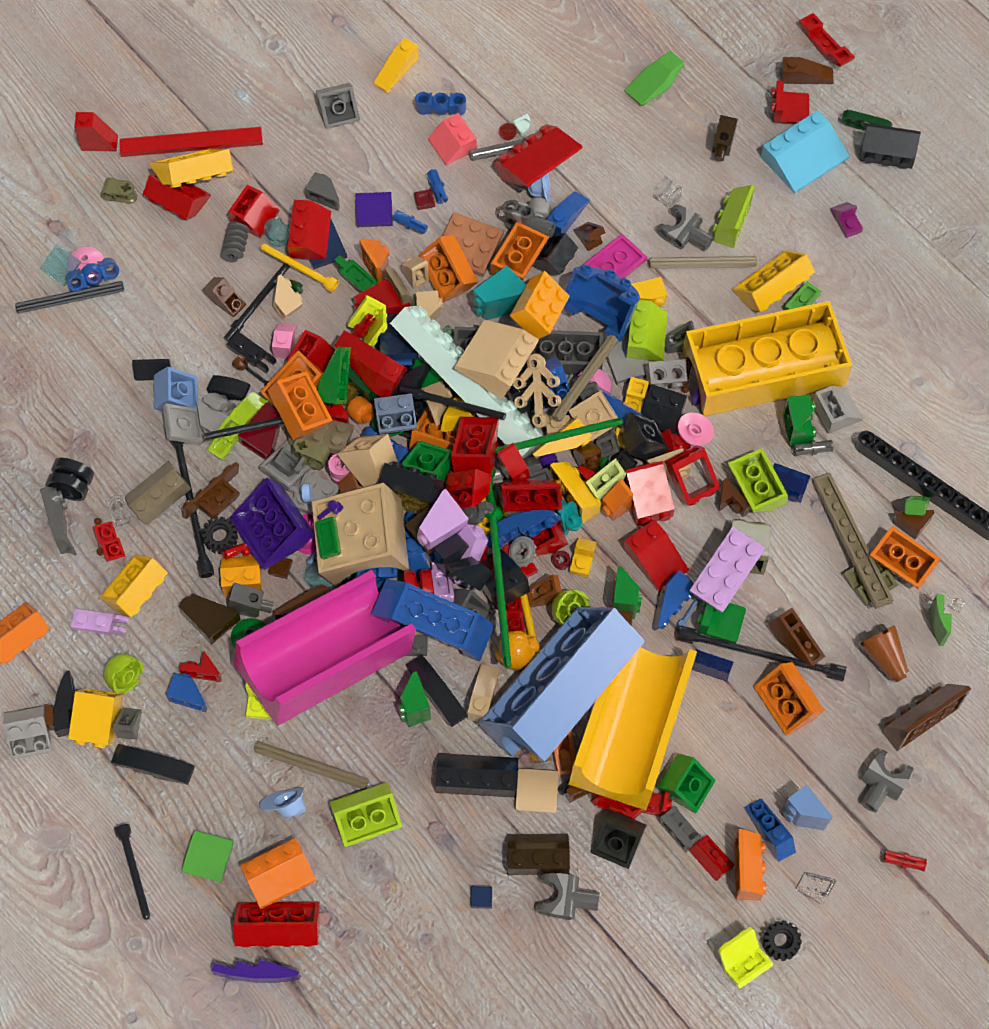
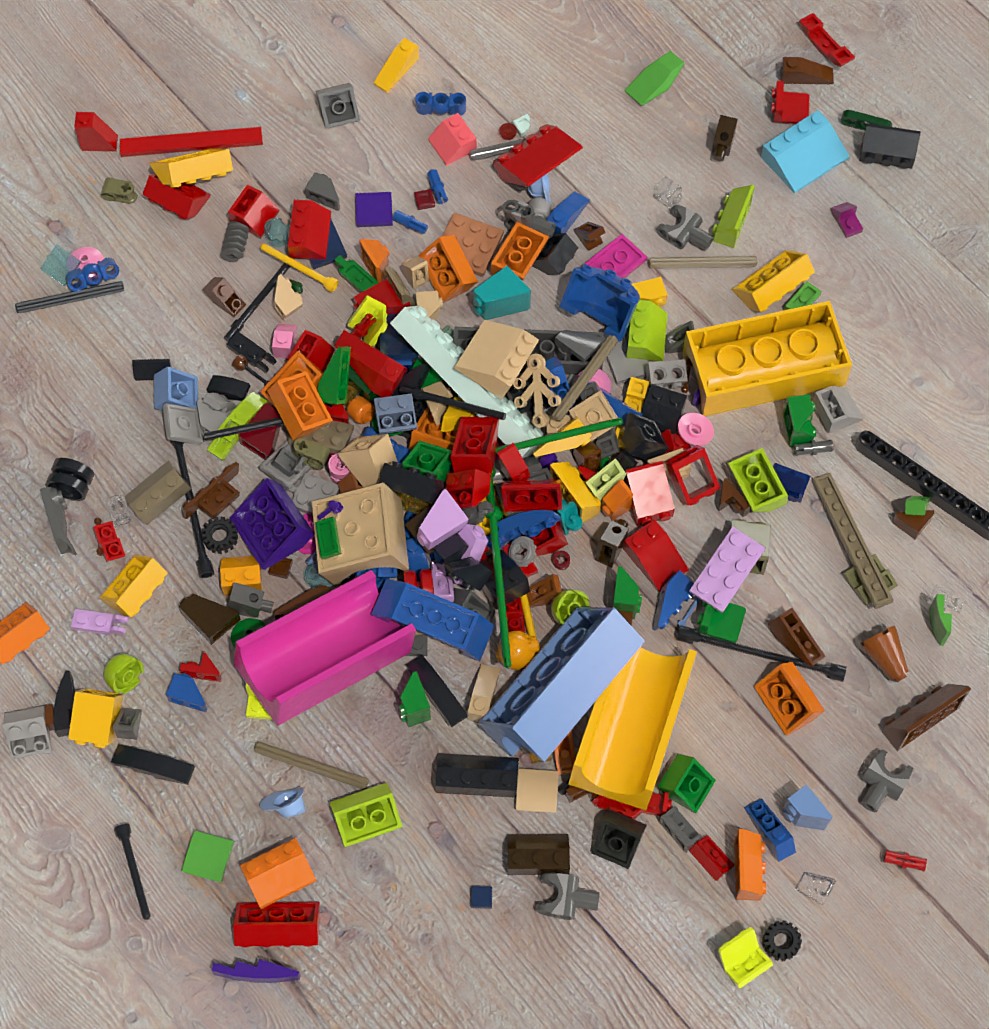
red arm [222,543,252,560] -> none
light blue tile [302,483,312,503] -> none
light orange brick [510,271,569,339] -> none
yellow slope [569,538,597,578] -> none
clear blue panel [691,649,734,682] -> none
orange slope [870,526,941,589] -> none
none -> dark grey slope [555,330,606,362]
none -> dark brown torso [595,519,629,568]

